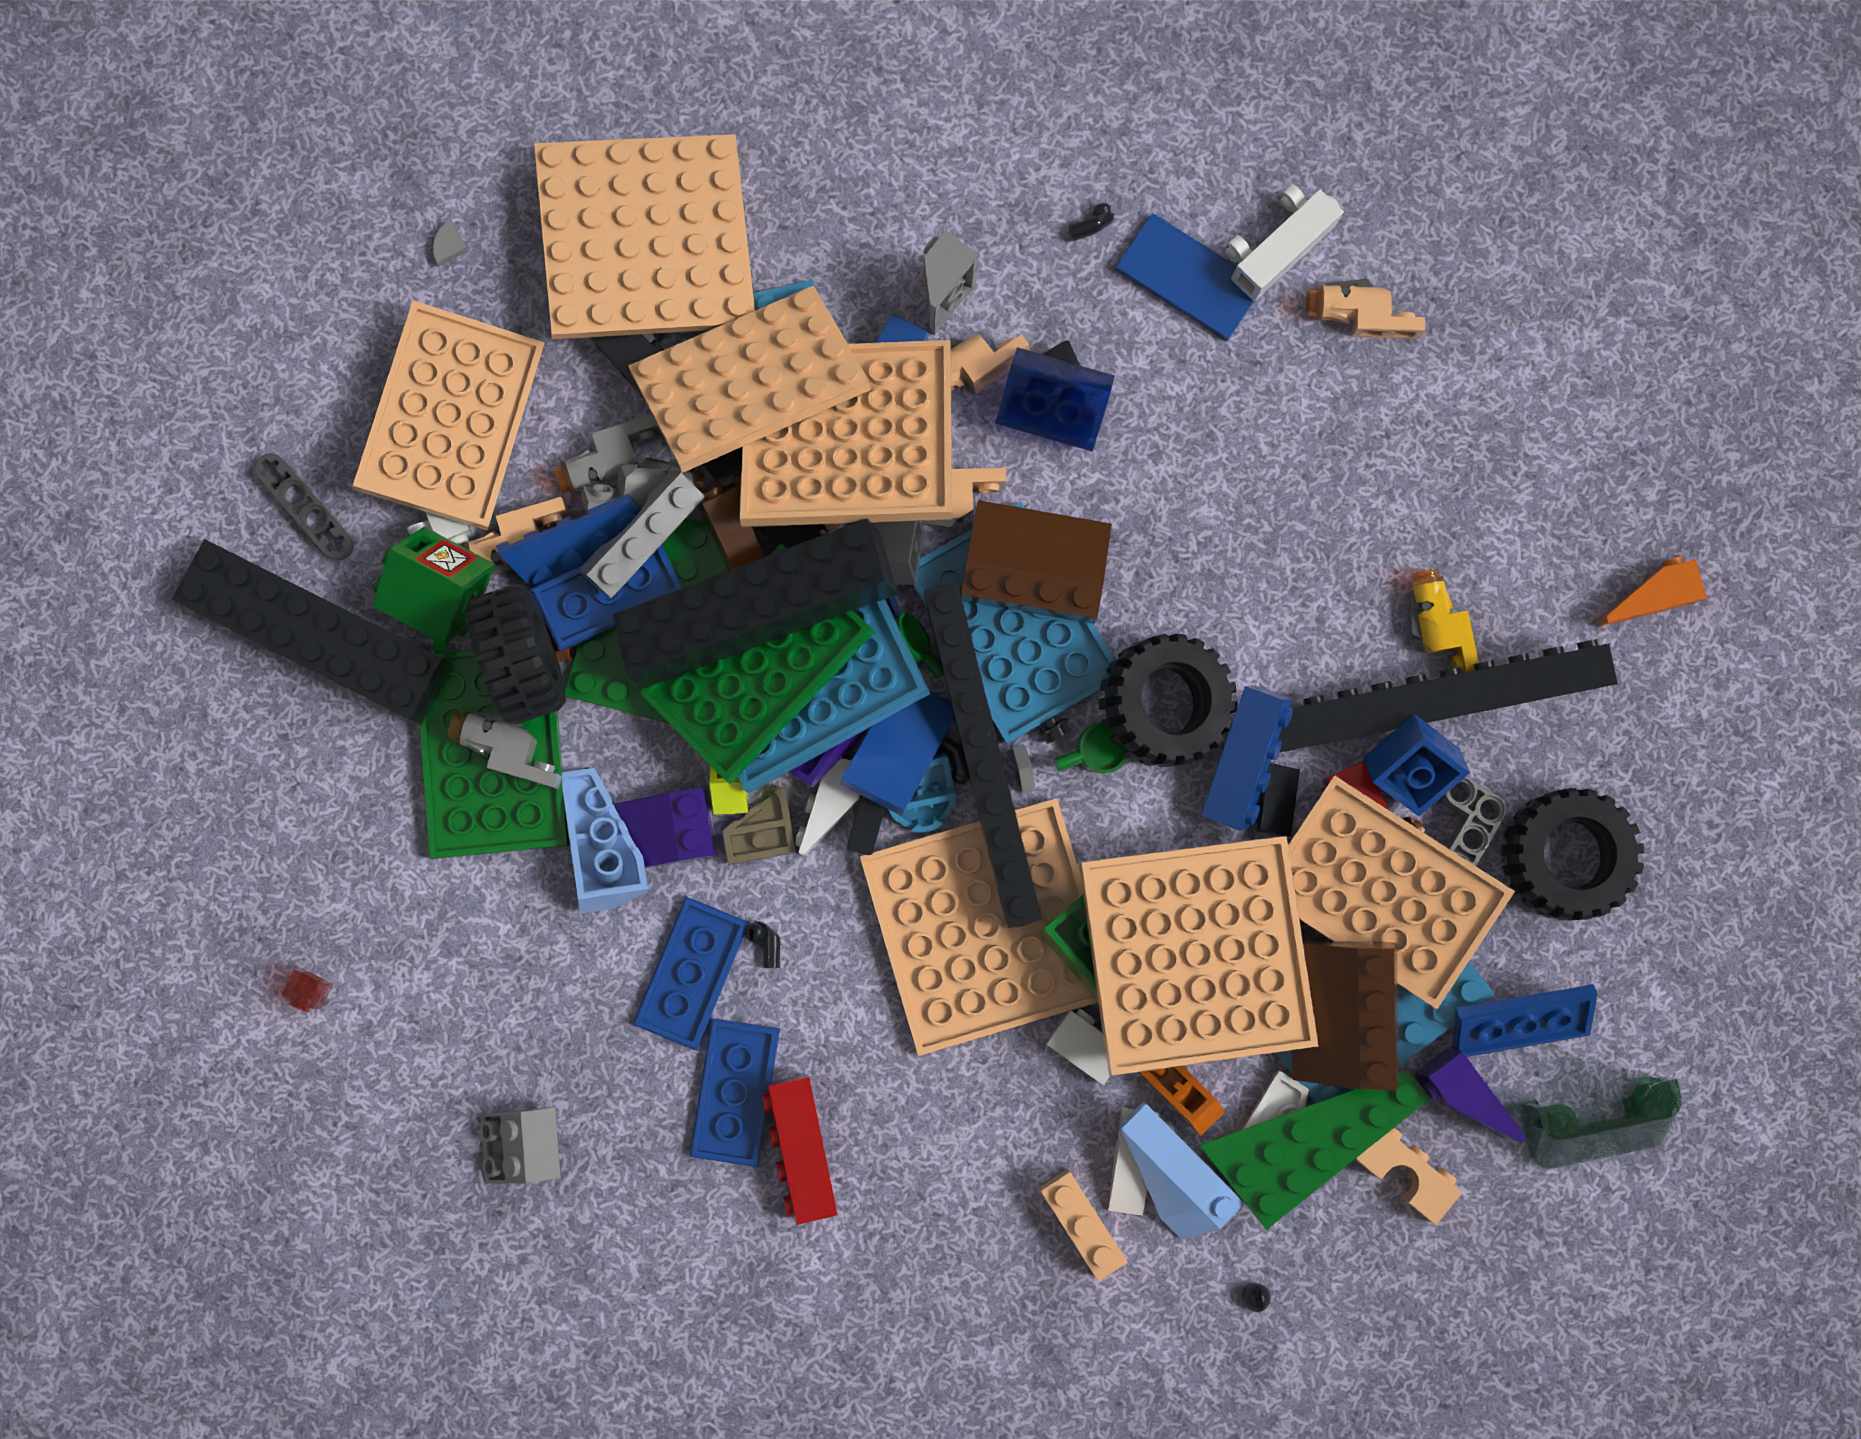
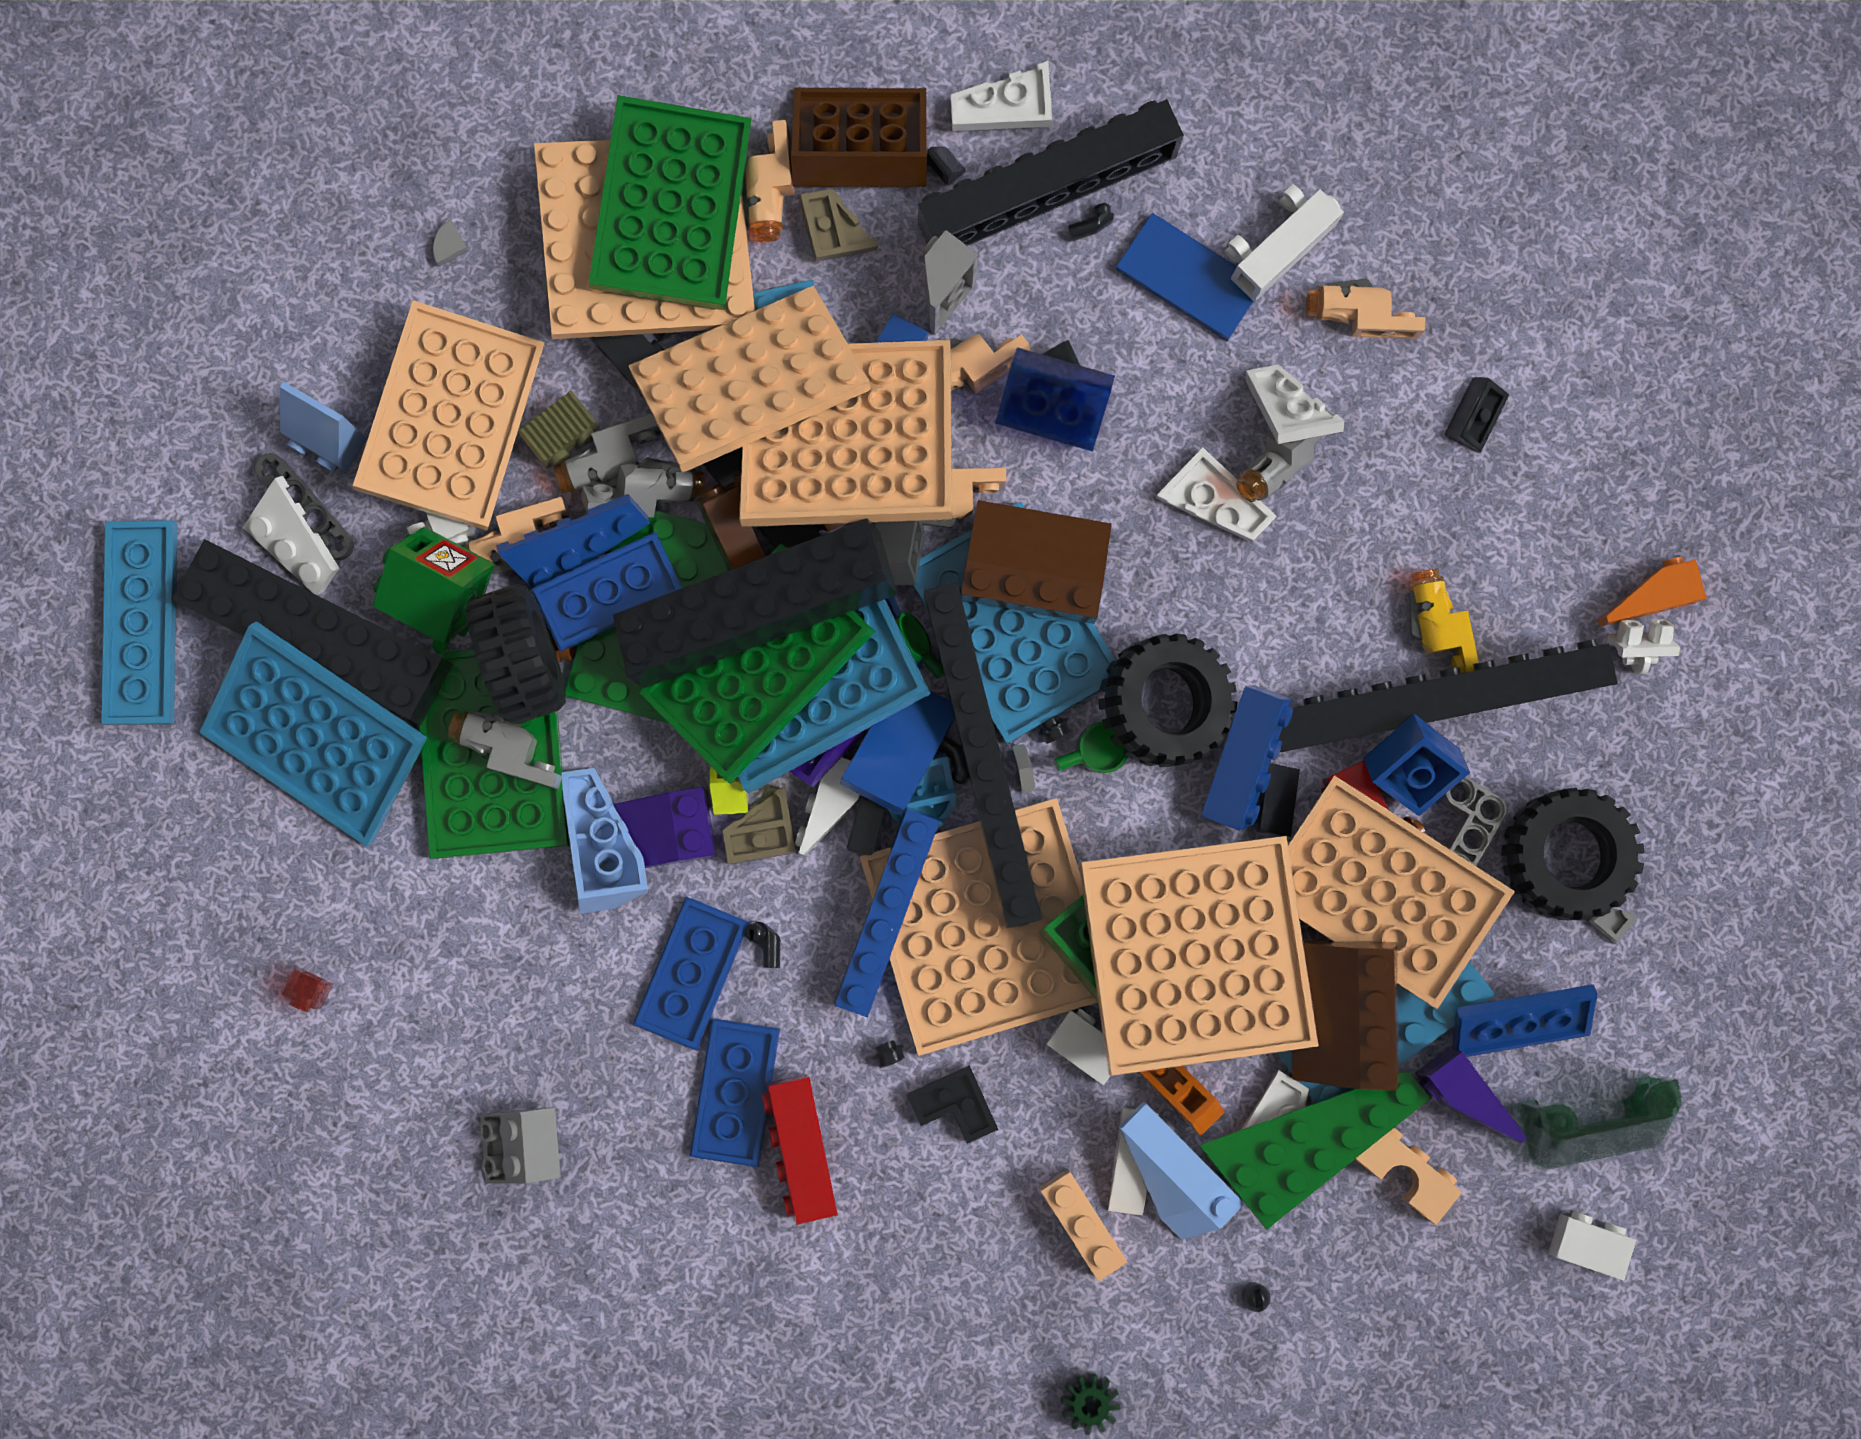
light grey arch [578,471,705,598] -> none
none -> dark azure plate [101,520,177,725]
none -> dark azure plate [199,621,428,847]
none -> white wing [243,476,340,595]
none -> light blue slope [279,381,367,473]
none -> olive brick [518,391,600,469]
none -> green plate [588,95,752,310]
none -> light nougat plate [741,120,795,243]
none -> reddish brown slope [791,87,927,187]
none -> dark tan wing [799,189,878,262]
none -> blue arch [835,806,940,1018]
none -> black plate [872,1040,905,1069]
none -> black plate [907,1065,999,1144]
none -> black brick [918,99,1184,246]
none -> black slope [927,146,966,186]
none -> white wing [951,61,1052,131]
none -> dark green gear [1060,1372,1121,1435]
none -> white wing [1155,447,1277,543]
none -> light grey plate [1236,410,1334,502]
none -> white wing [1246,364,1344,444]
none -> black slope [1444,377,1510,453]
none -> white brick [1548,1211,1636,1281]
none -> light grey tile [1587,909,1638,944]
none -> white hips [1606,619,1680,674]

